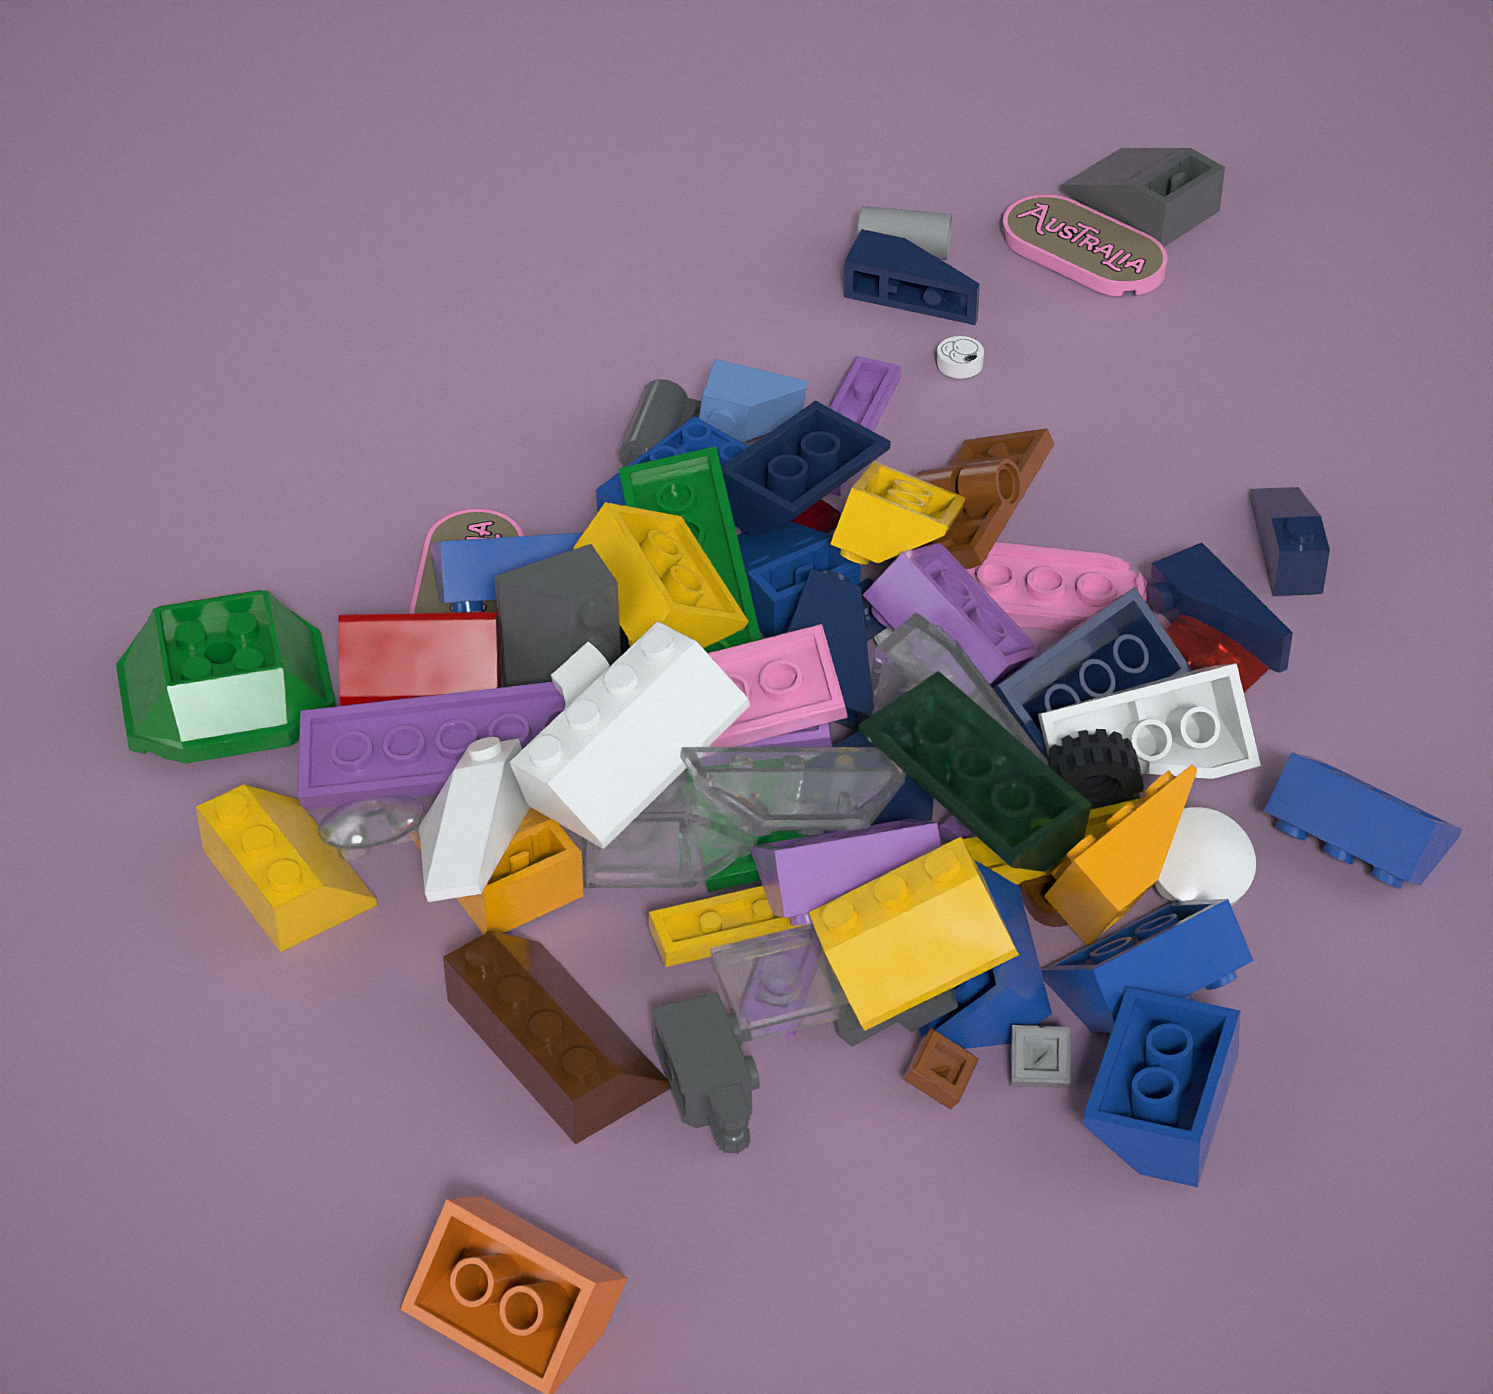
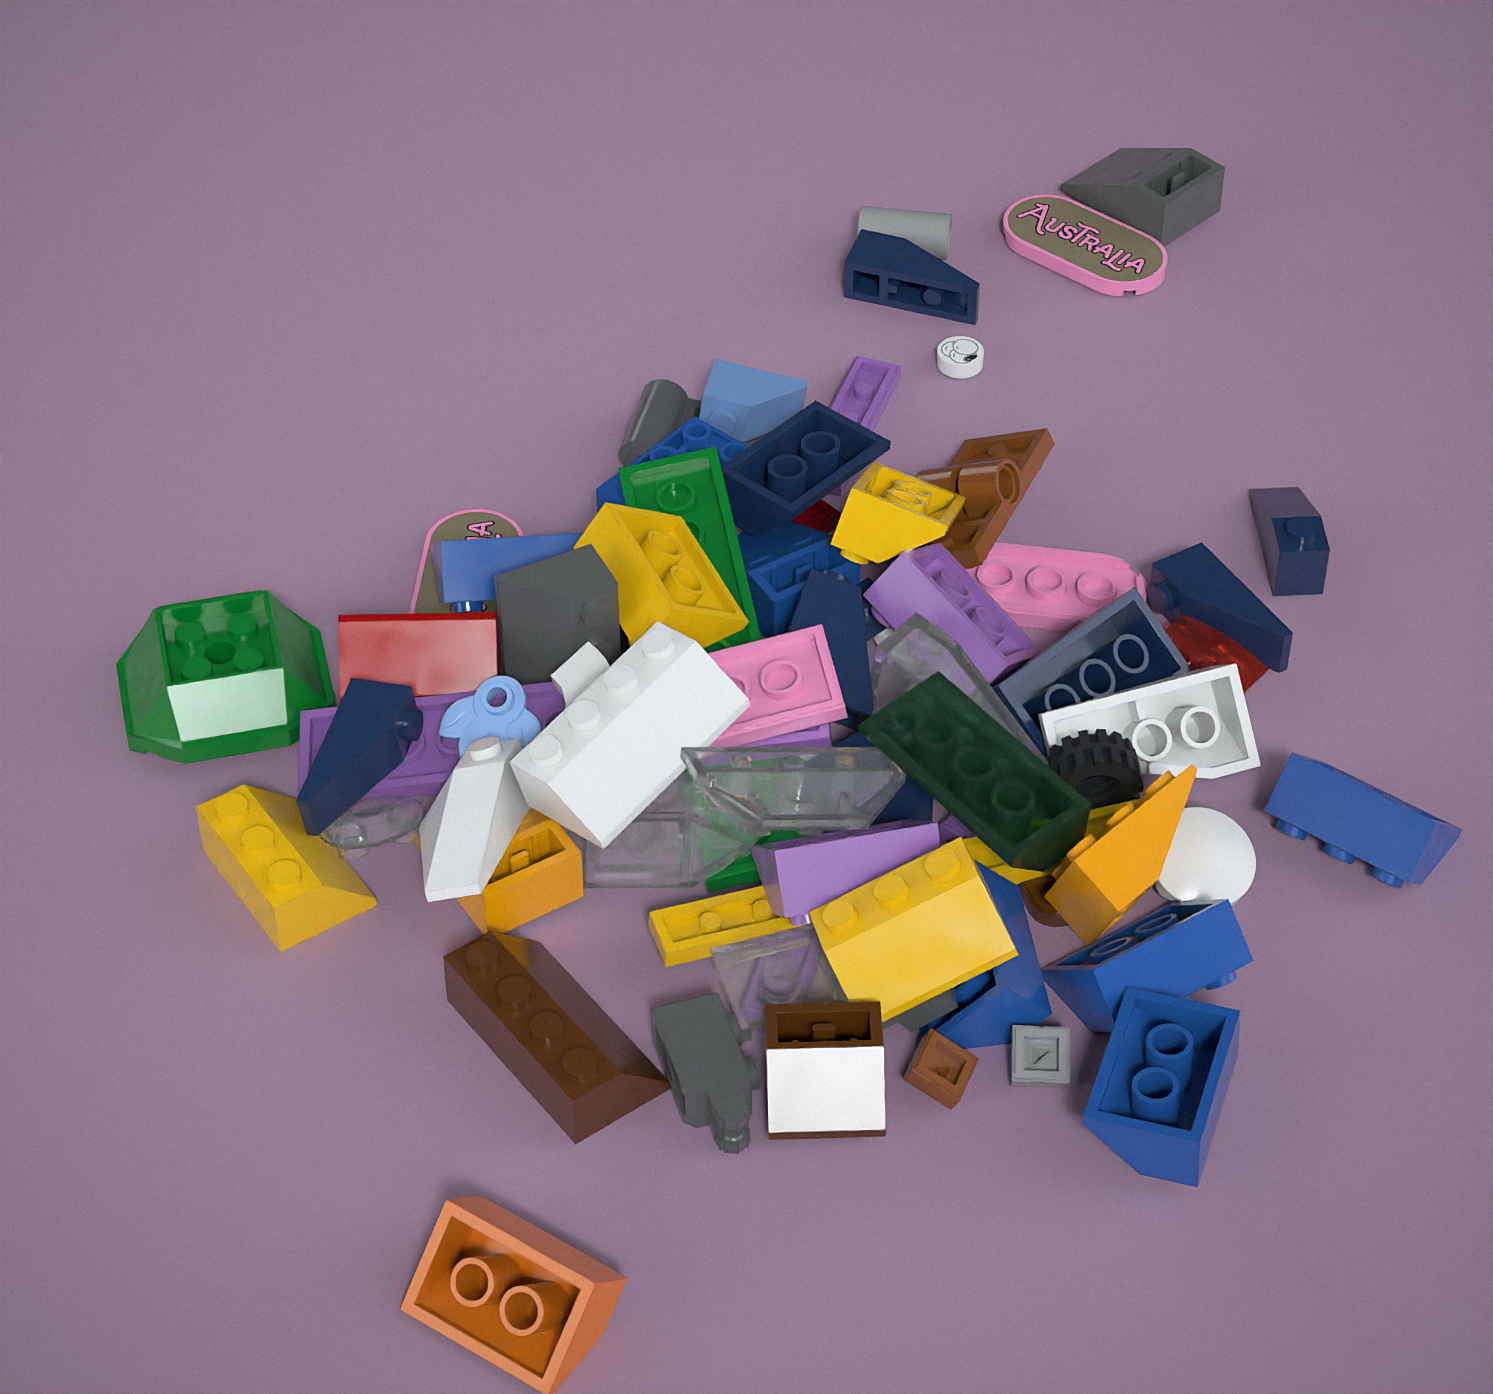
none -> dark blue slope [296,678,423,836]
none -> light blue plate [439,675,541,758]
none -> slope [764,1001,886,1140]

